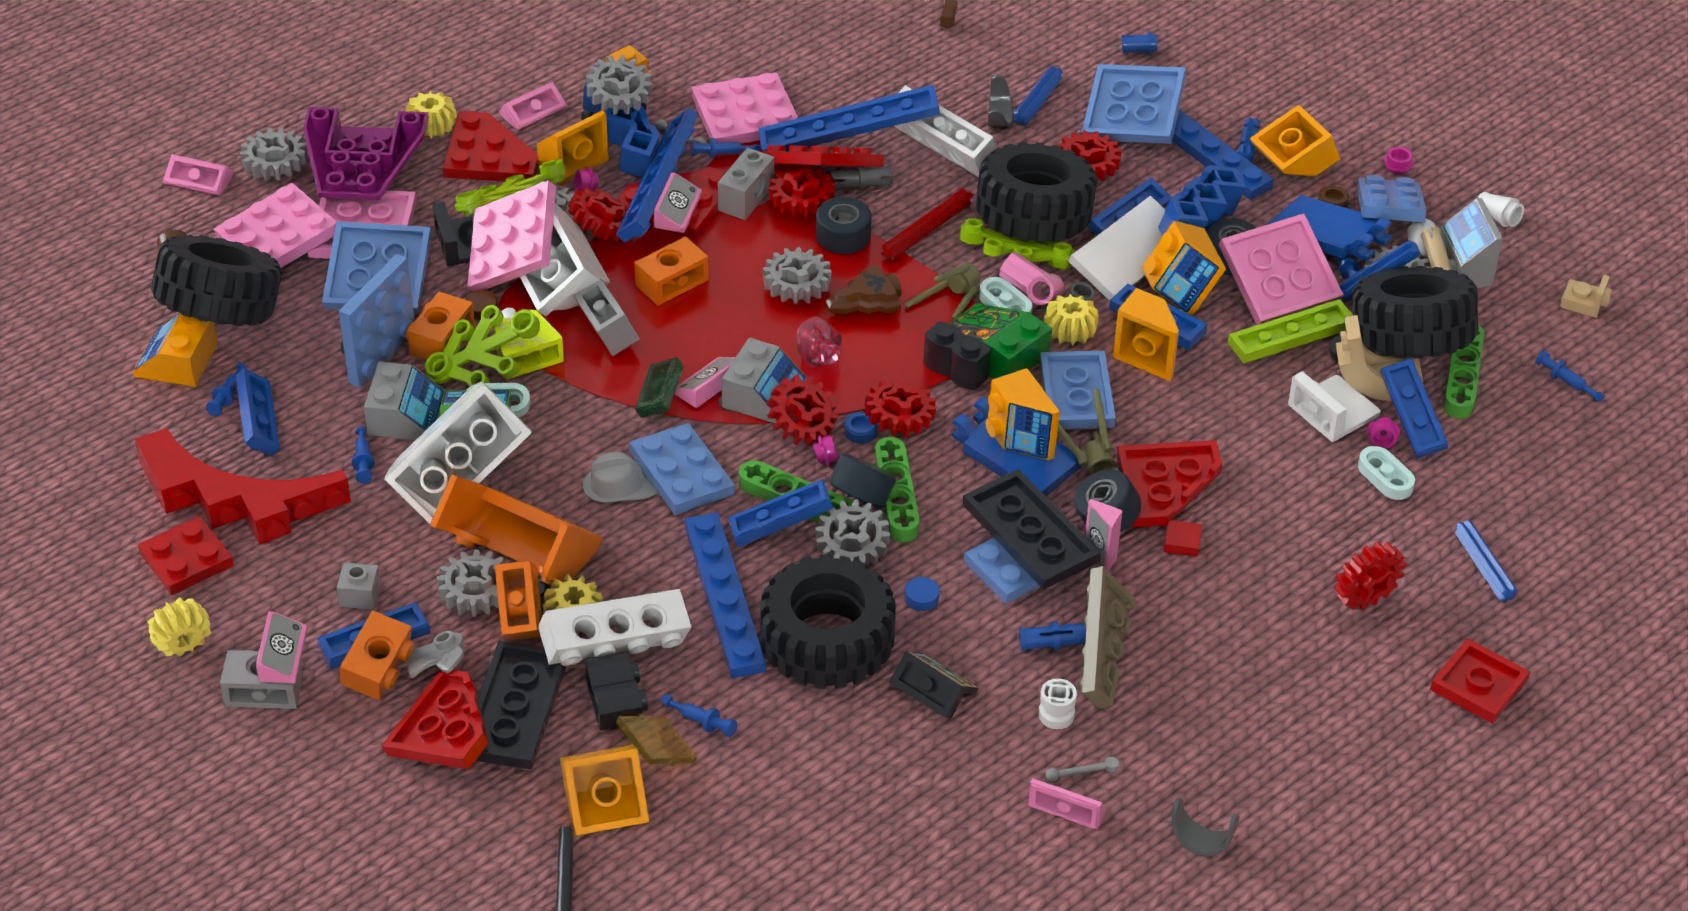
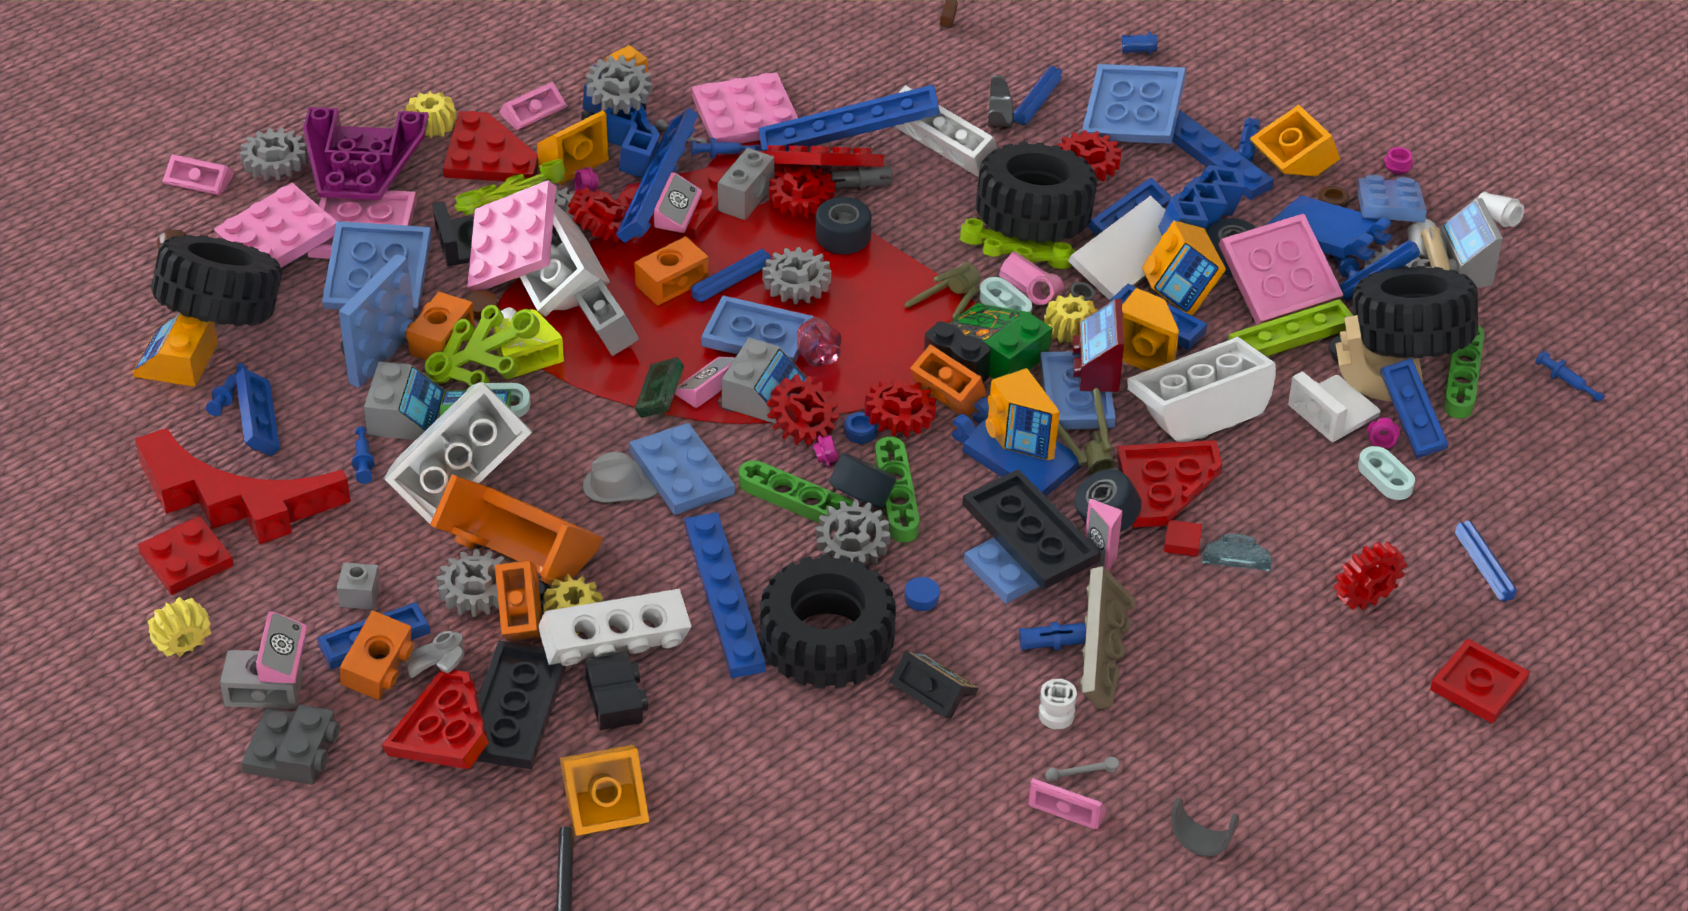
clear yellow piece [616,714,697,766] -> none
blue piece [661,694,738,737] -> none
blue tile [728,479,833,547] -> none
reddish brown rock [825,264,902,315] -> none
red axle [881,188,973,260] -> none
tan bracket [1560,275,1613,318] -> none
none -> dark grey plate [241,704,340,785]
none -> blue axle [691,249,771,302]
none -> medium blue plate [701,296,814,364]
none -> orange brick [910,344,987,417]
none -> dark red slope [1072,299,1124,392]
none -> white windscreen [1127,337,1276,442]
none -> clear light blue tile [1202,534,1272,571]

